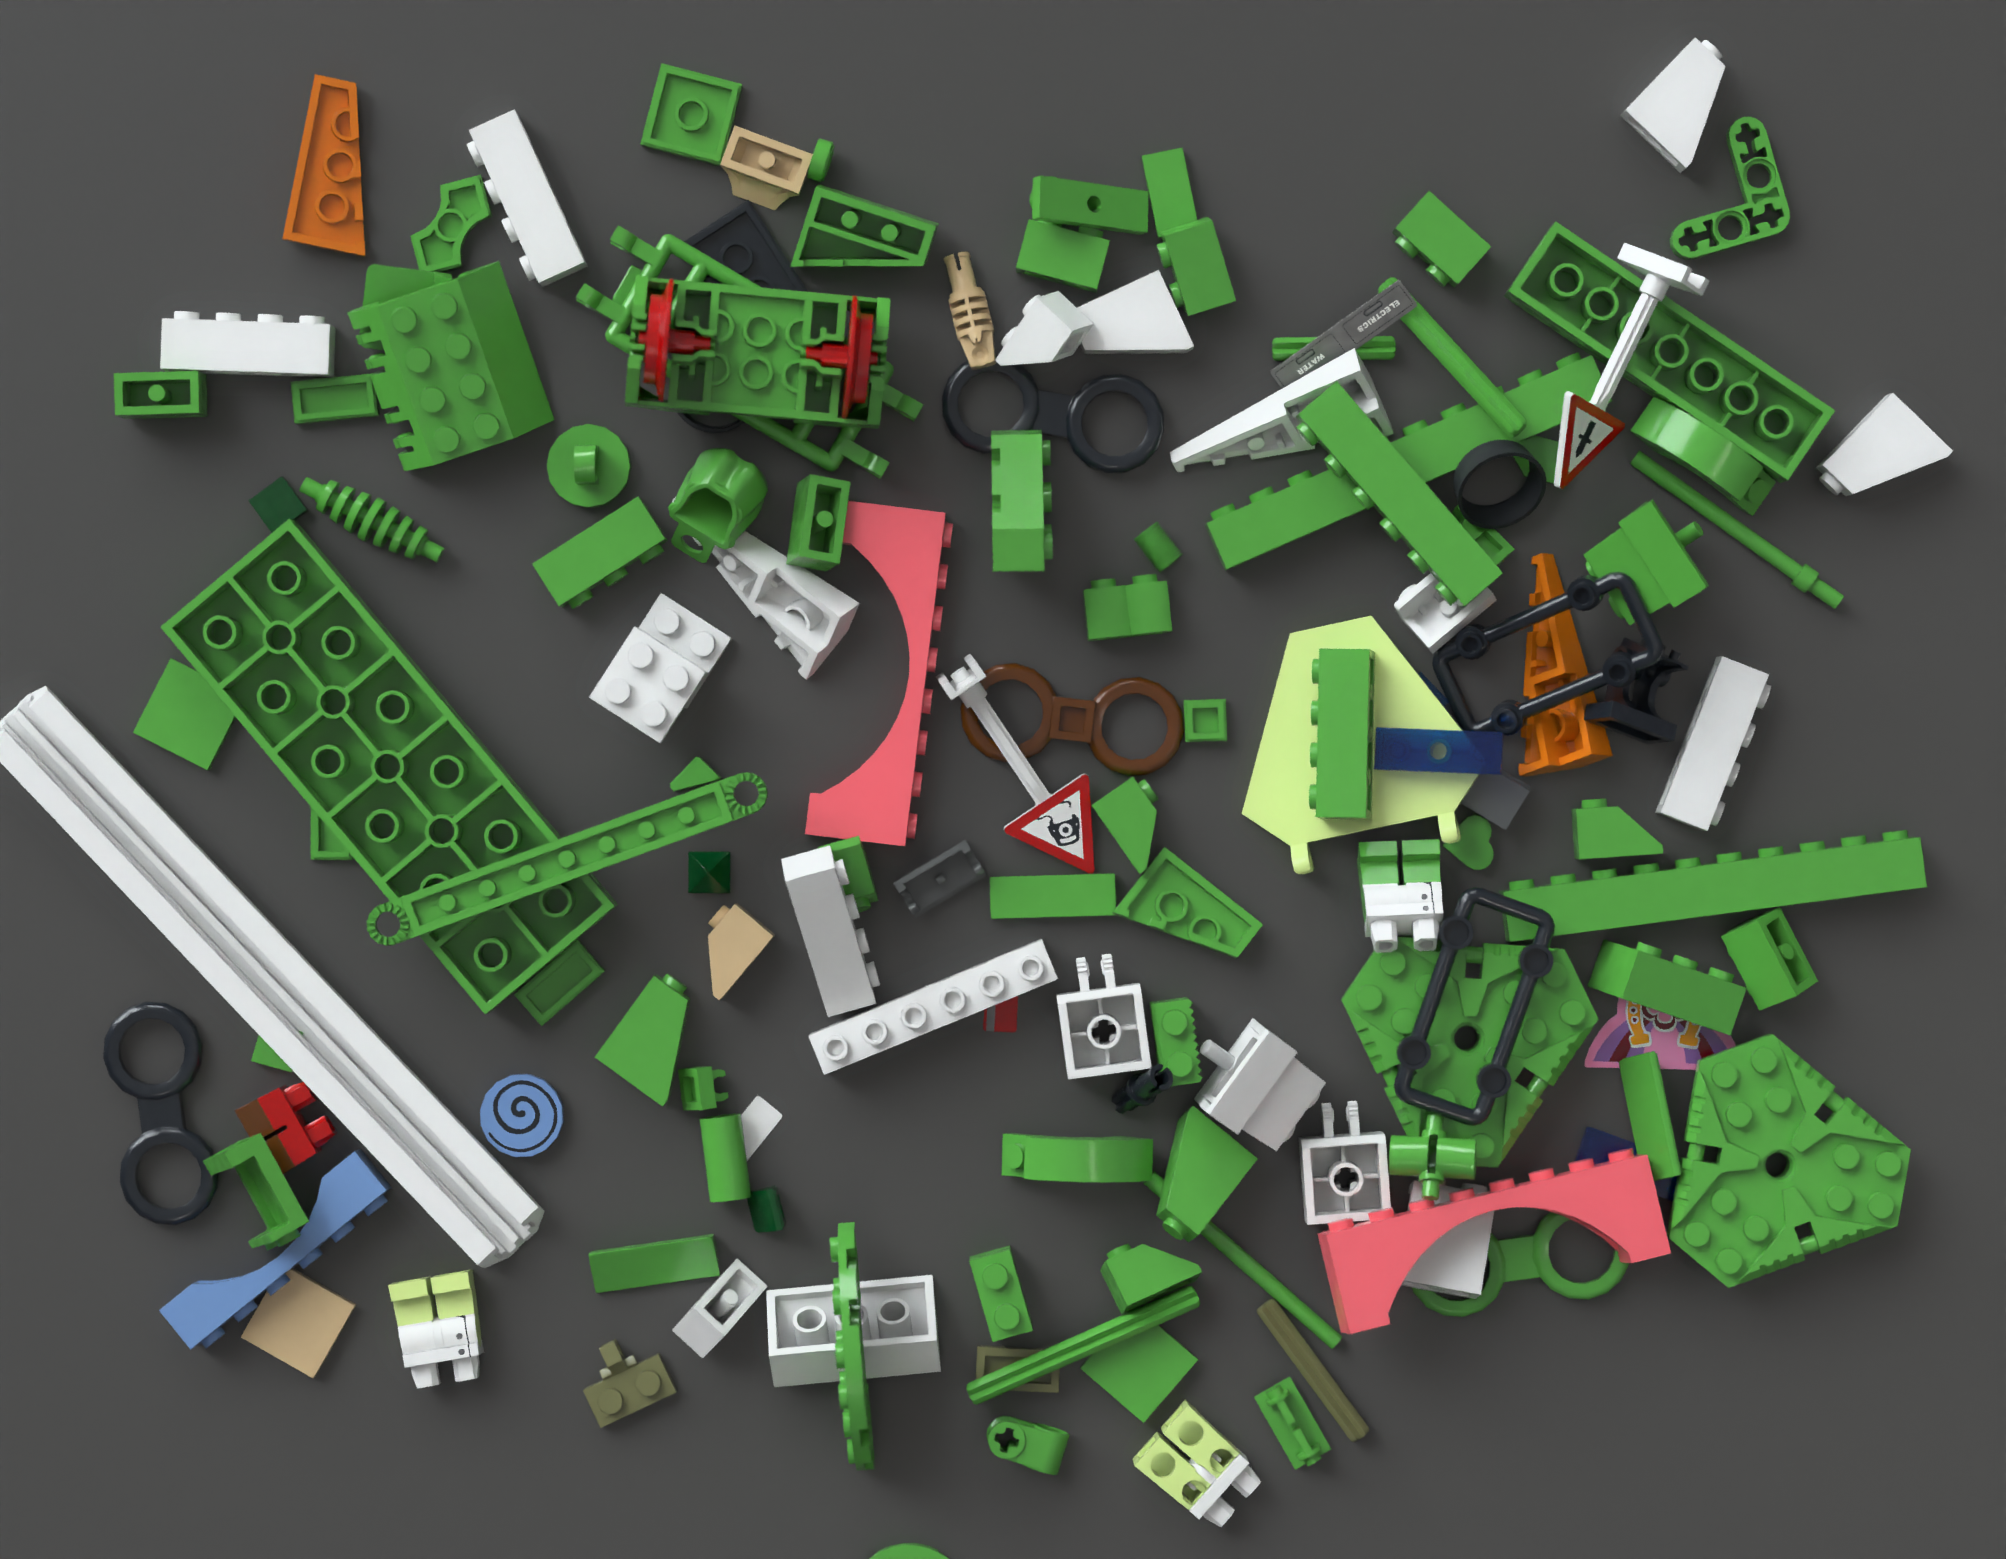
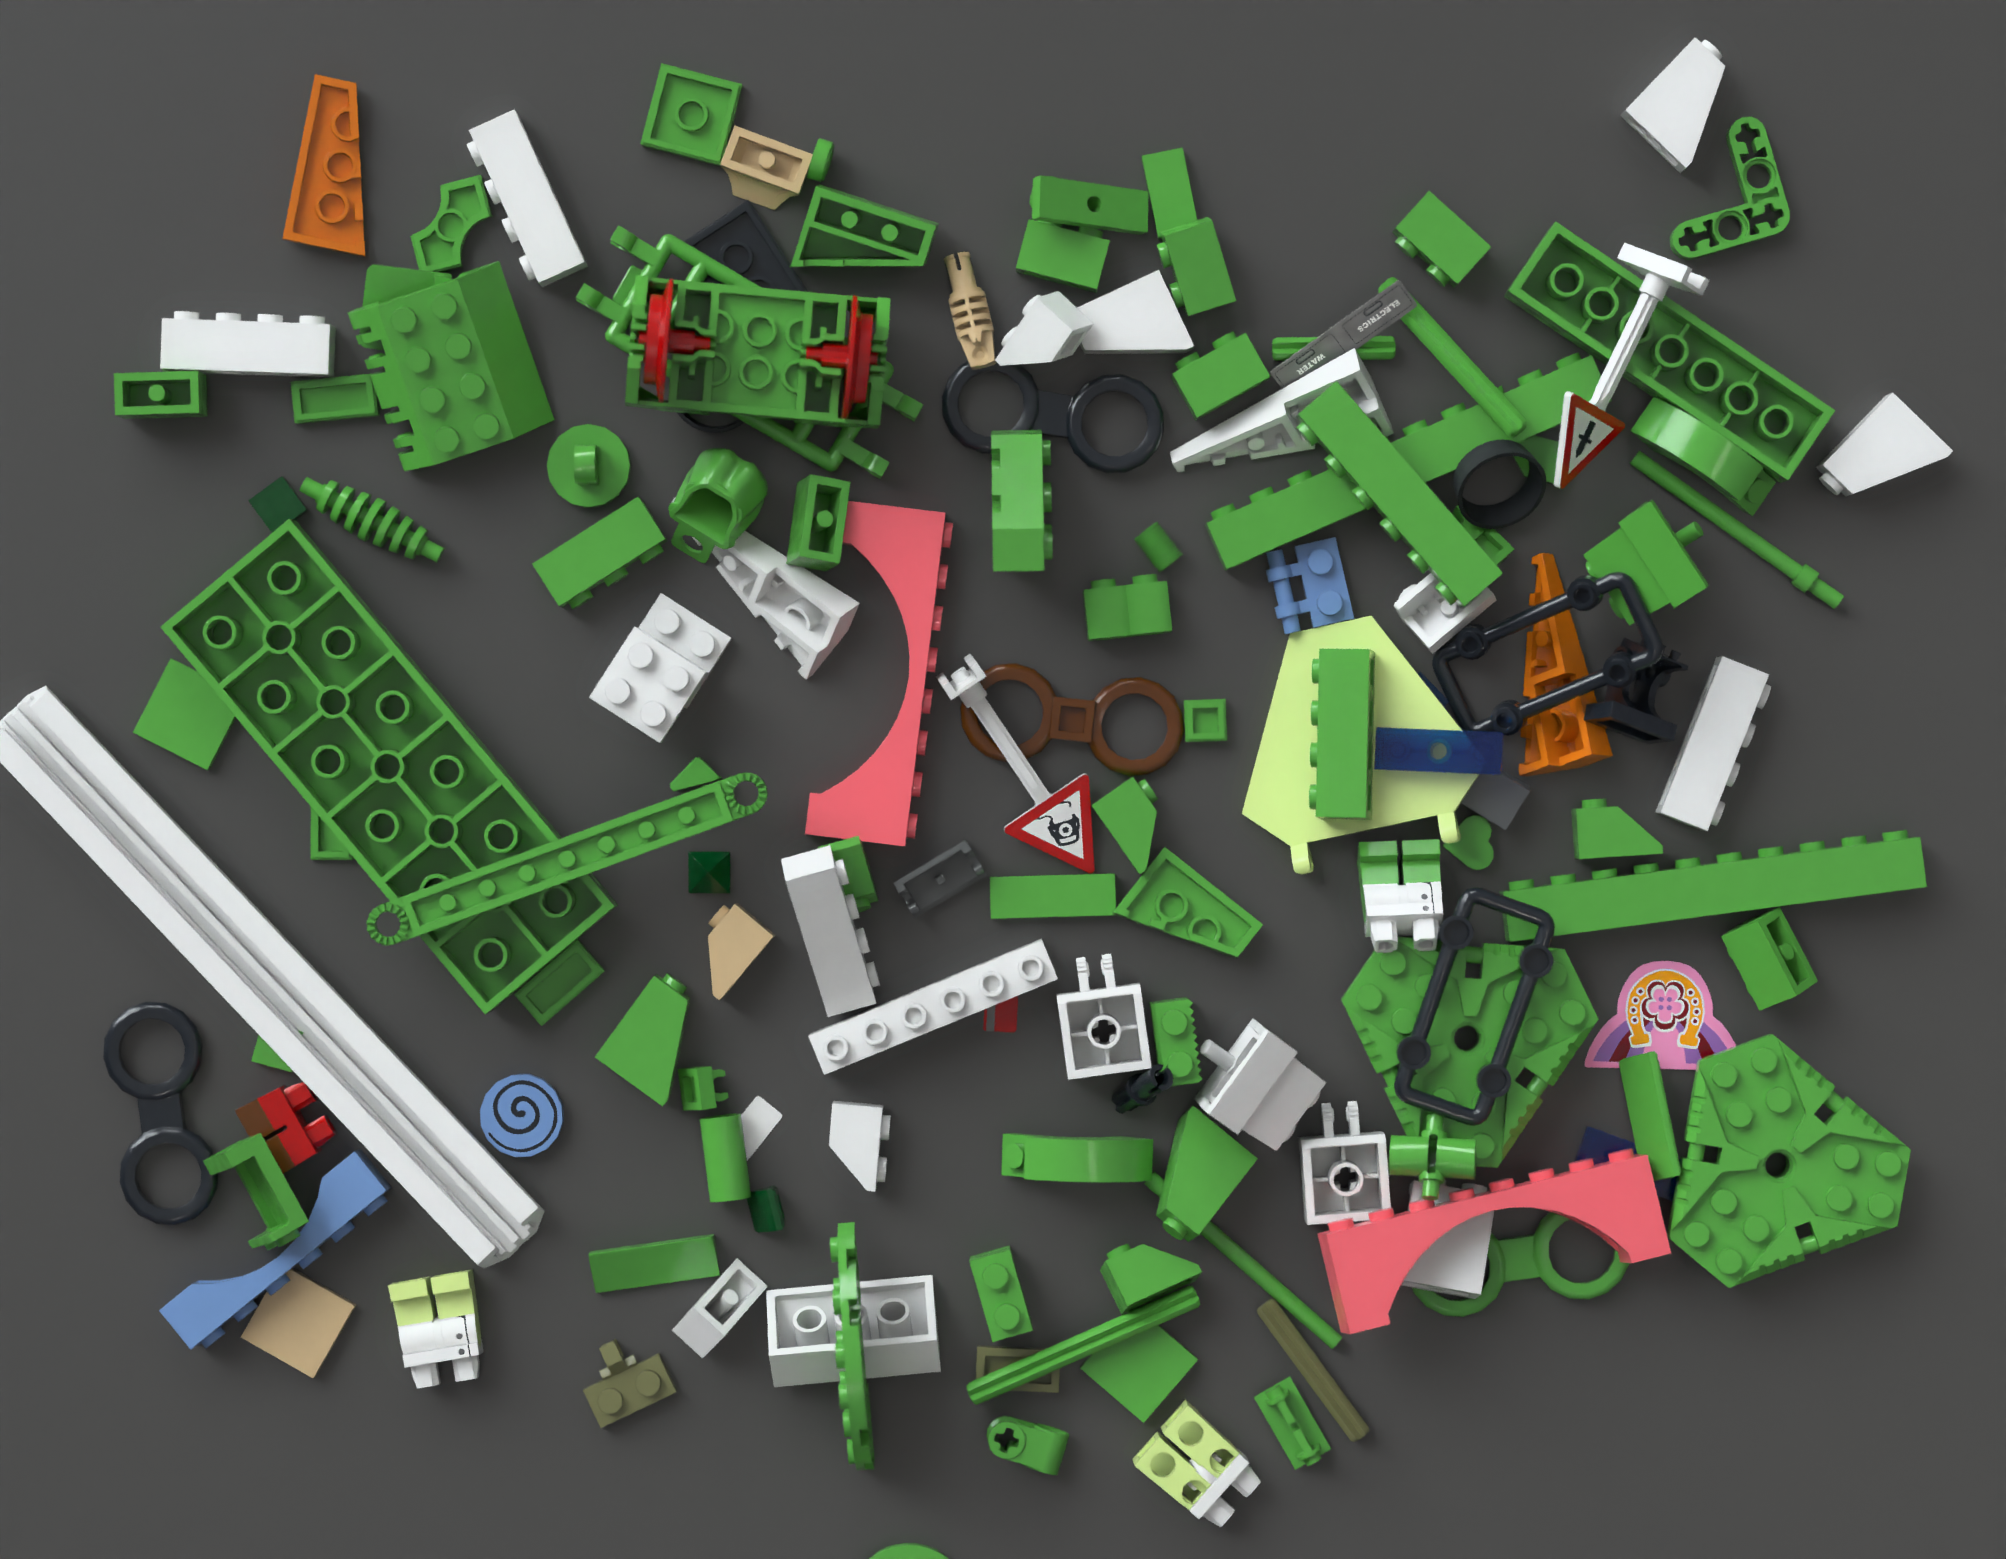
bright green wedge [1587,939,1747,1035] -> none
none -> white slope [829,1101,891,1191]
none -> bright green brick [1171,331,1270,421]
none -> medium blue plate [1266,537,1354,634]

